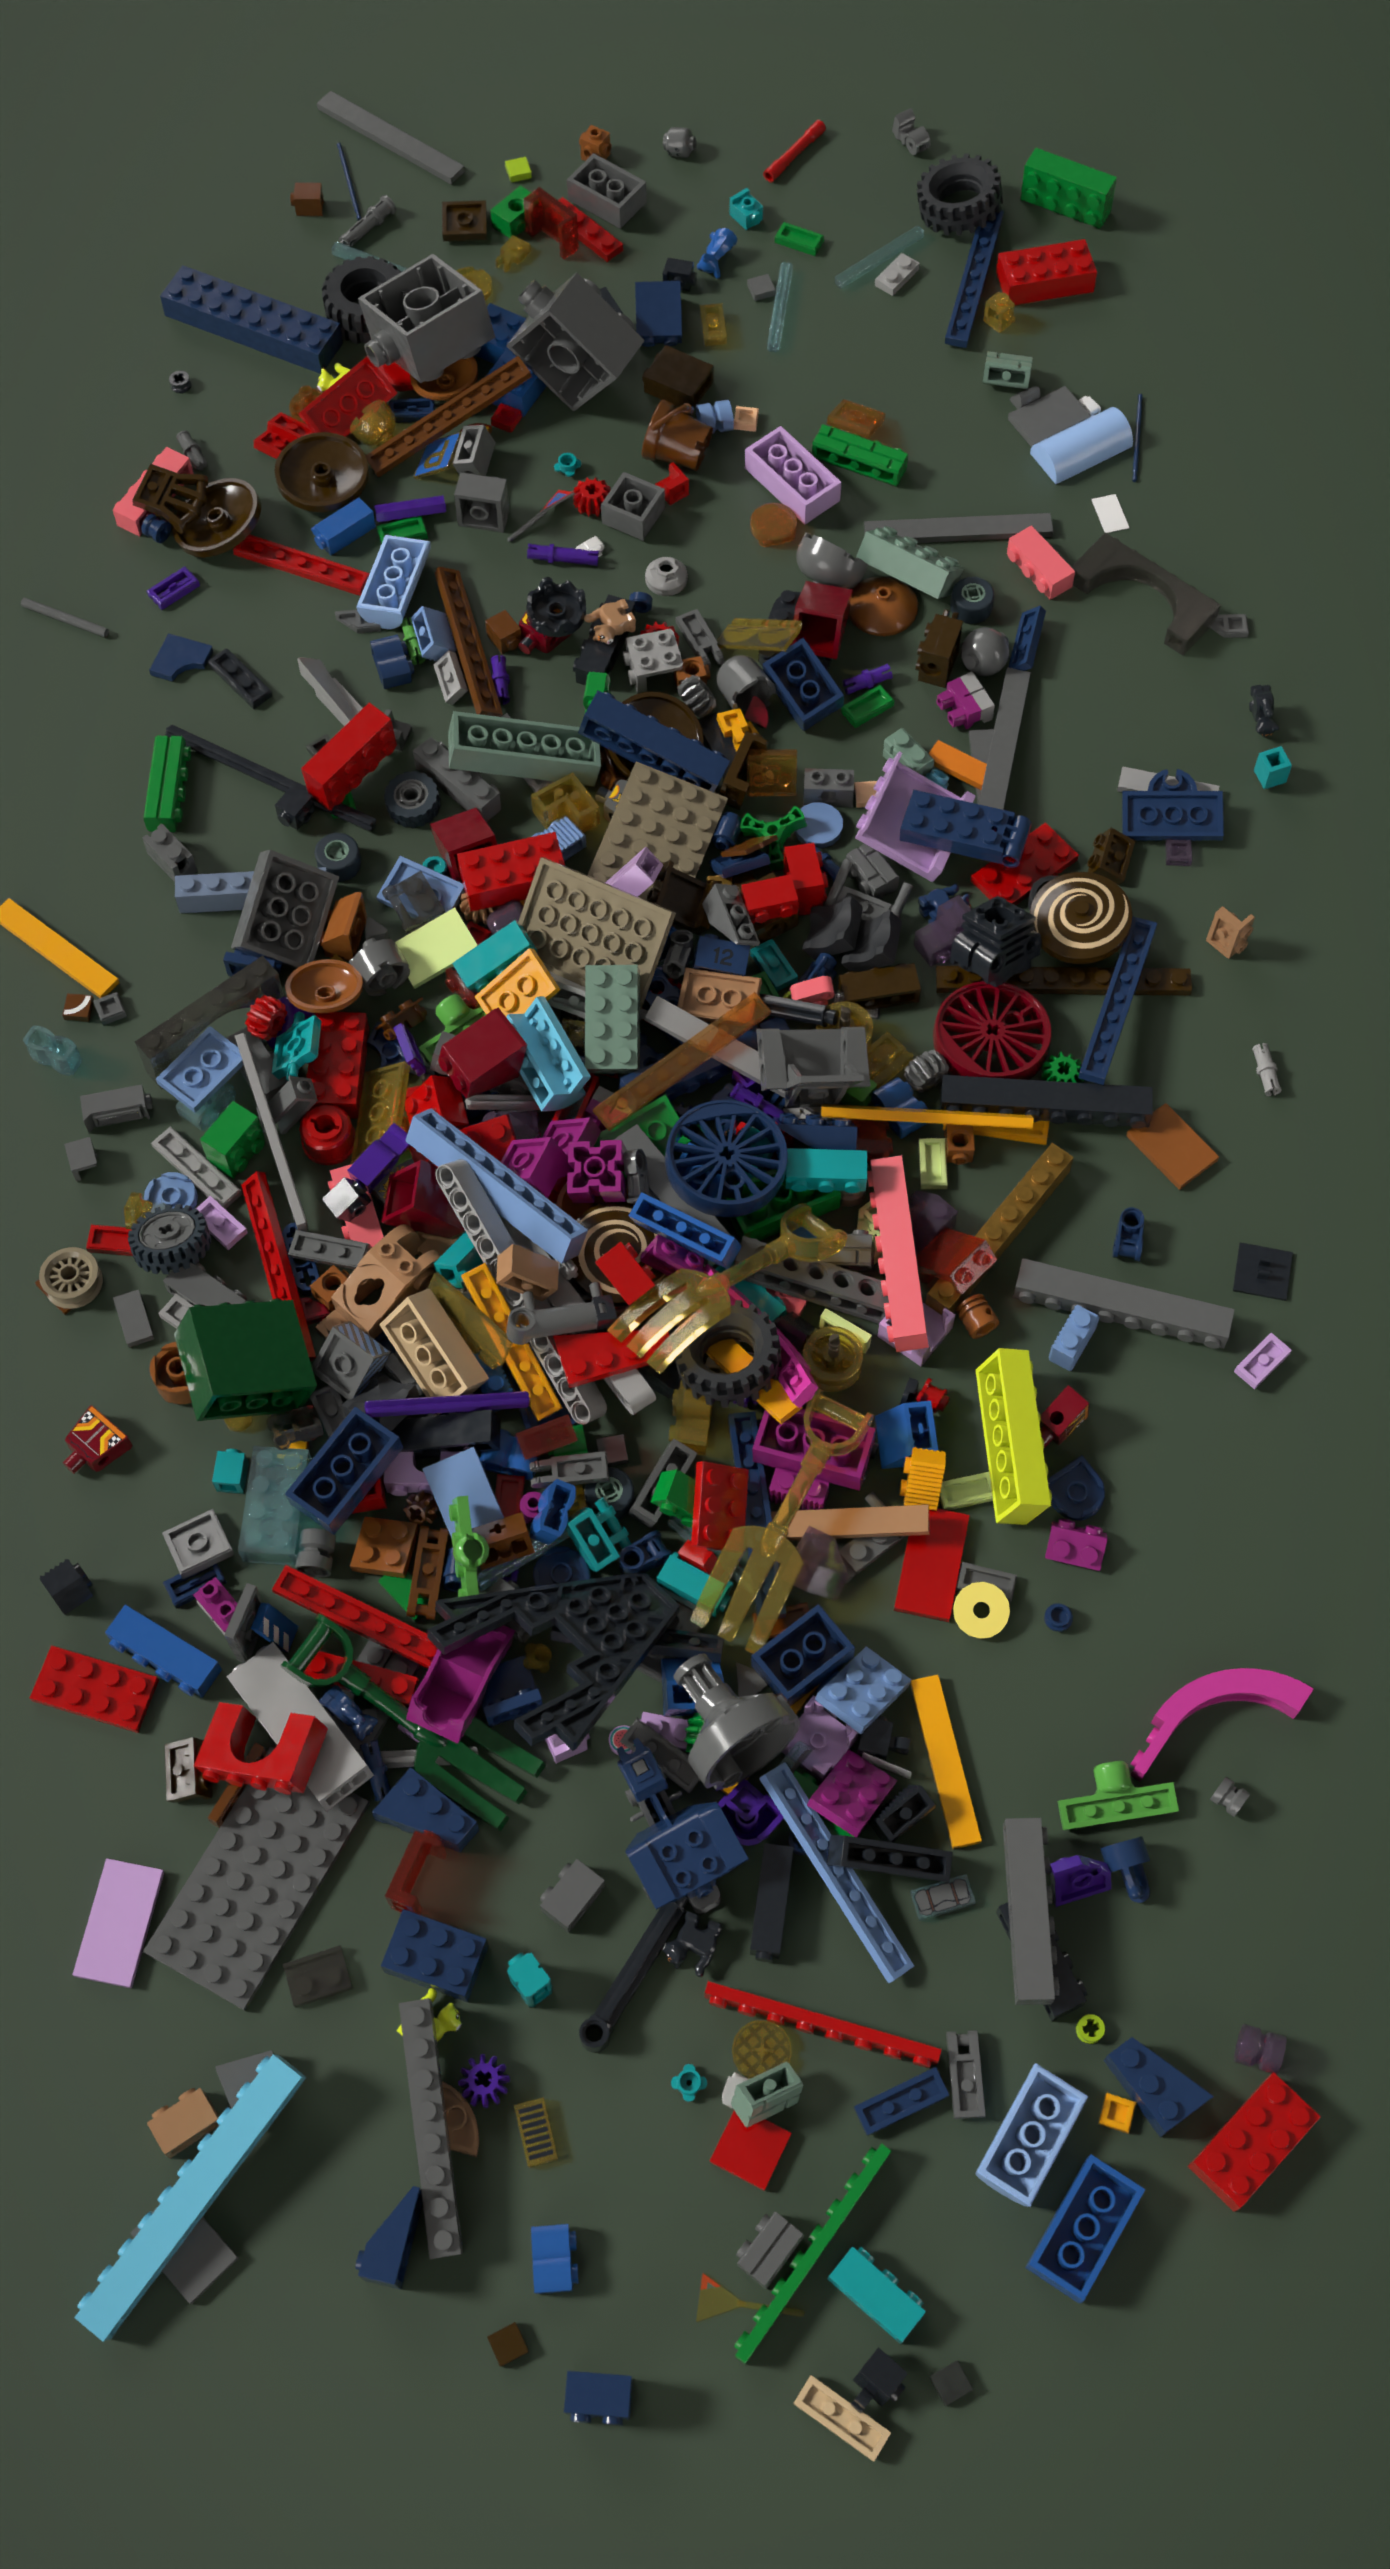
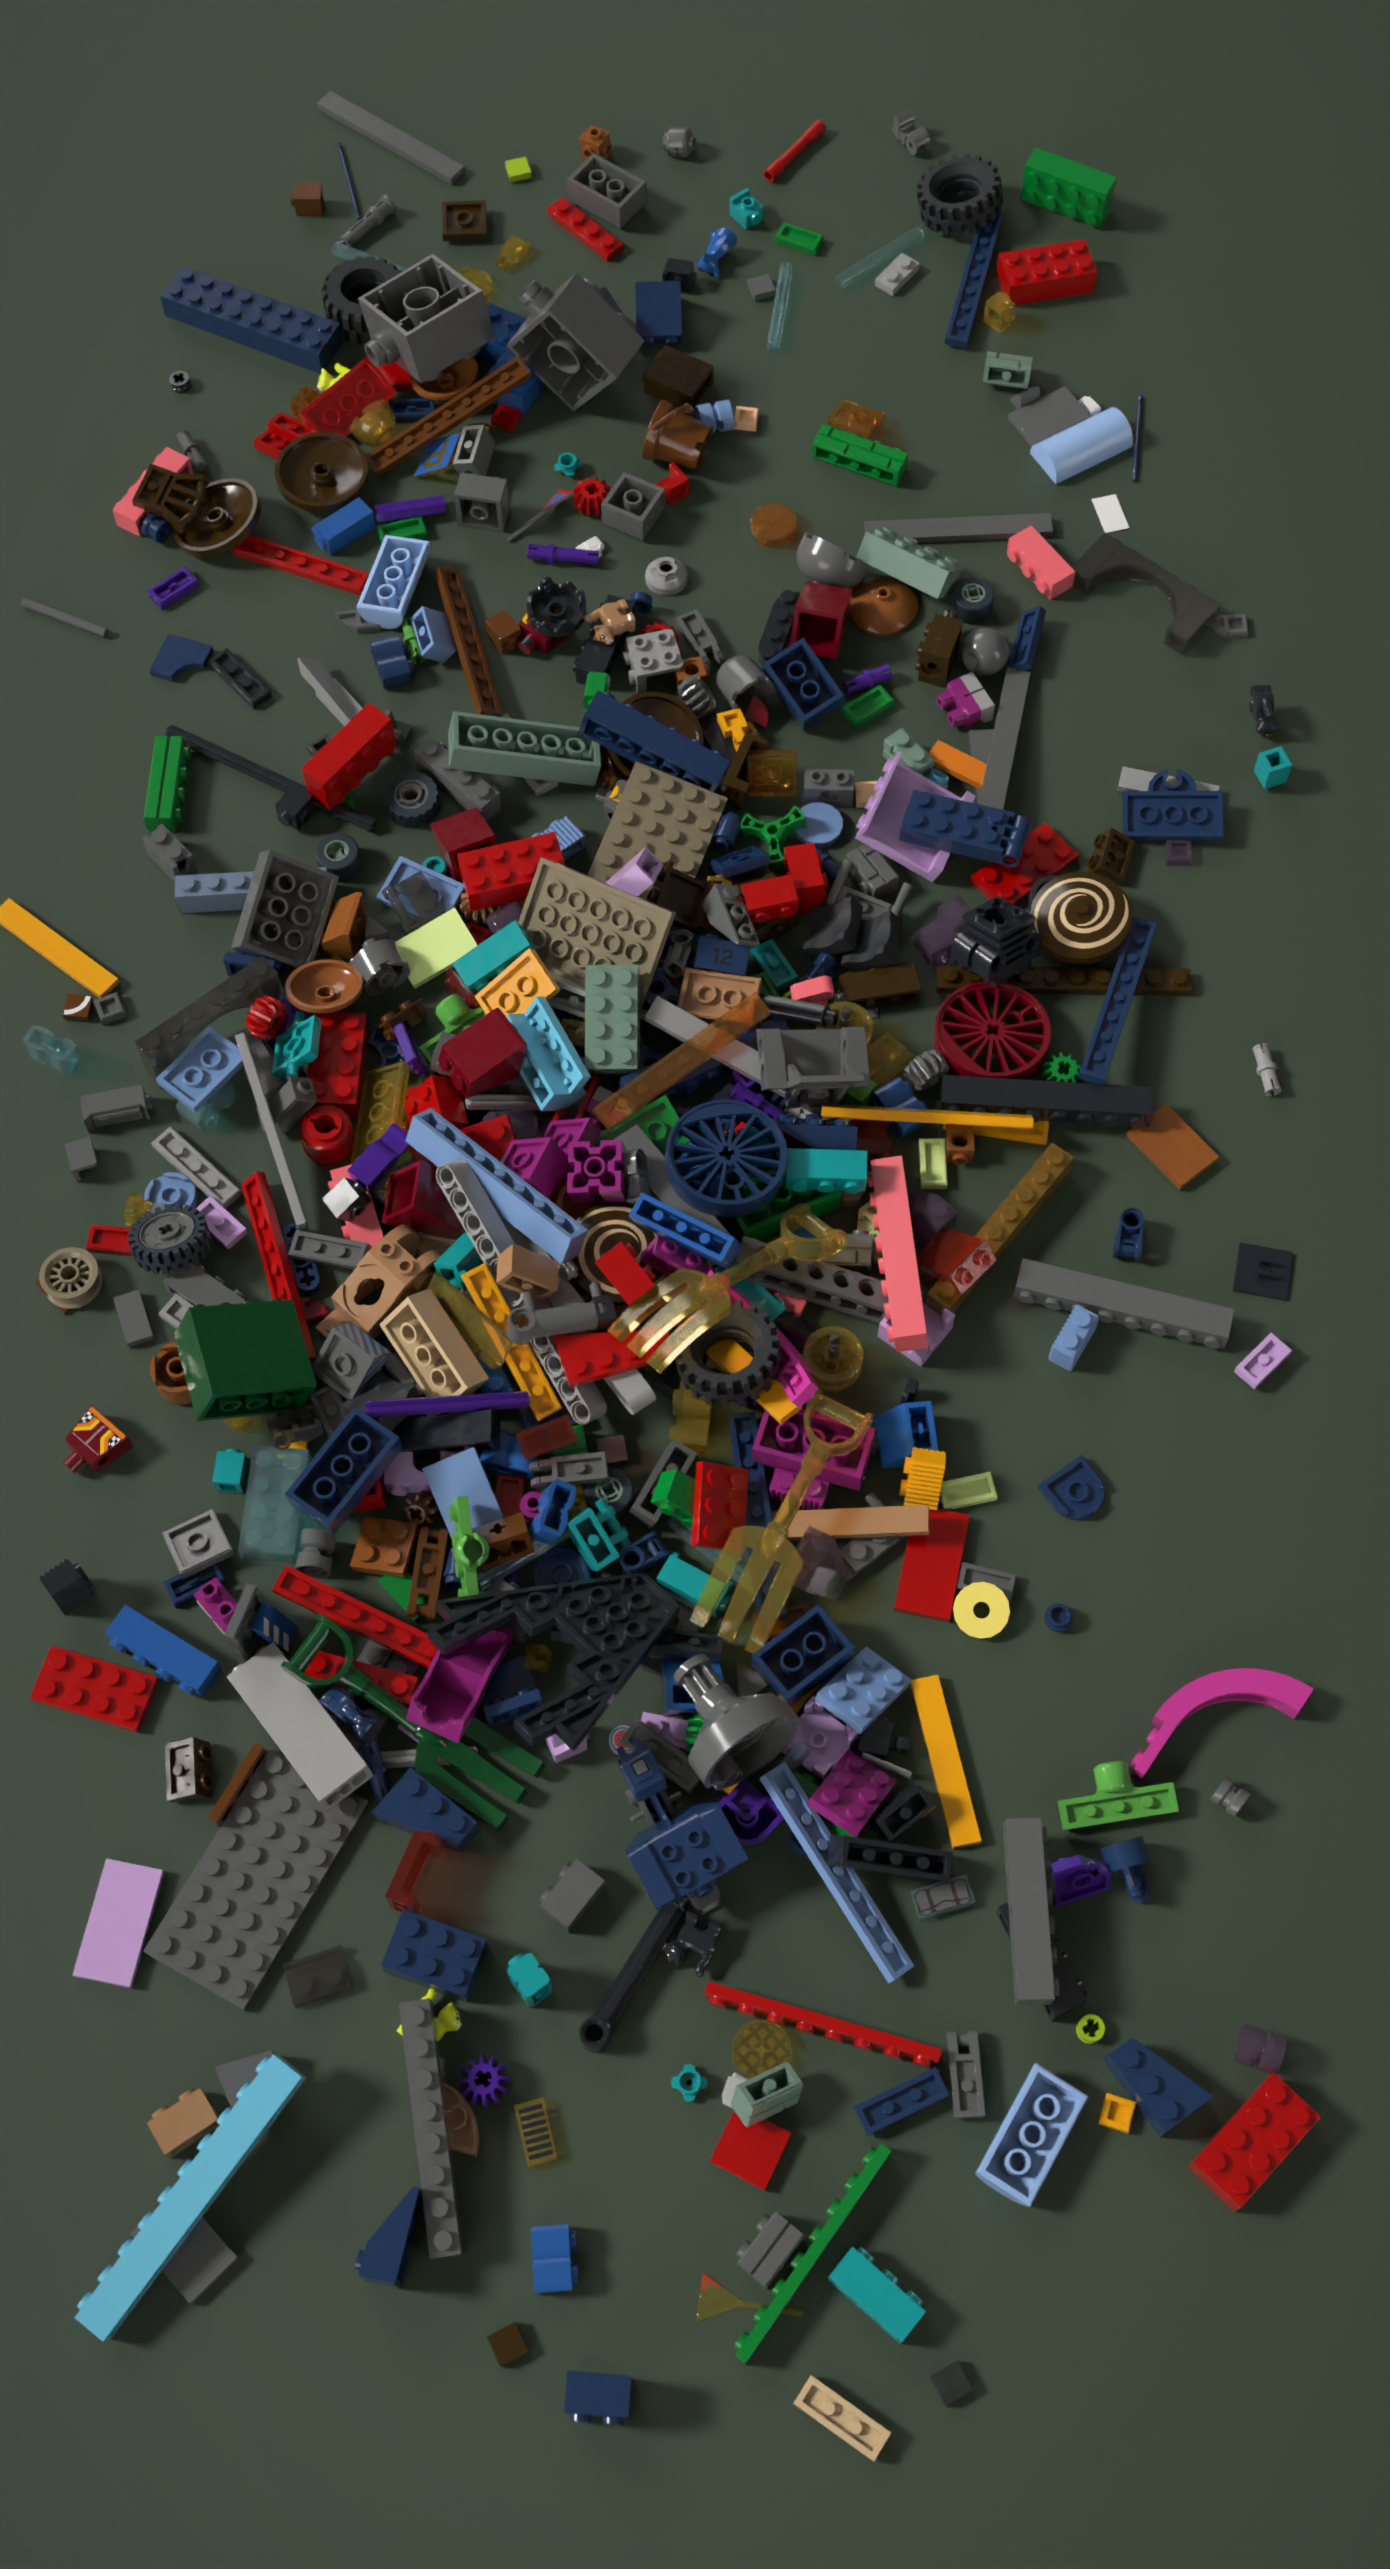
red arch [194,1702,328,1795] -> none
green brick [200,1101,265,1179] -> none
dark orange brick [310,1265,350,1313] -> none
light grey plate [434,650,468,705] -> none
green brick [490,185,541,240] -> none
dark purple pin [491,655,510,705] -> none
clear red panel [524,187,579,259] -> none
clear yellow brick [531,772,600,833] -> none
red piece [678,1540,725,1580] -> none
clear yellow plate [700,303,727,346] -> none
clear yellow windscreen [717,618,802,651] -> none
reddish brown piece [721,835,778,857] -> none
lavender brick [745,426,841,524] -> none
black brick [750,1843,794,1962] -> none
yellowish green tile [819,1309,872,1353] -> none
black brick [851,2347,908,2413] -> none
red brick [916,1378,950,1414] -> none
dark blue animal [918,884,971,930] -> none
dark orange piece [956,1294,1000,1339] -> none
neon yellow brick [976,1348,1052,1525] -> none
blue brick [1025,2154,1145,2304] -> none
dark red torso [1040,1385,1089,1448] -> none
magenta bracket [1045,1519,1108,1571] -> none
medium nougat bracket [1206,906,1255,959] -> none

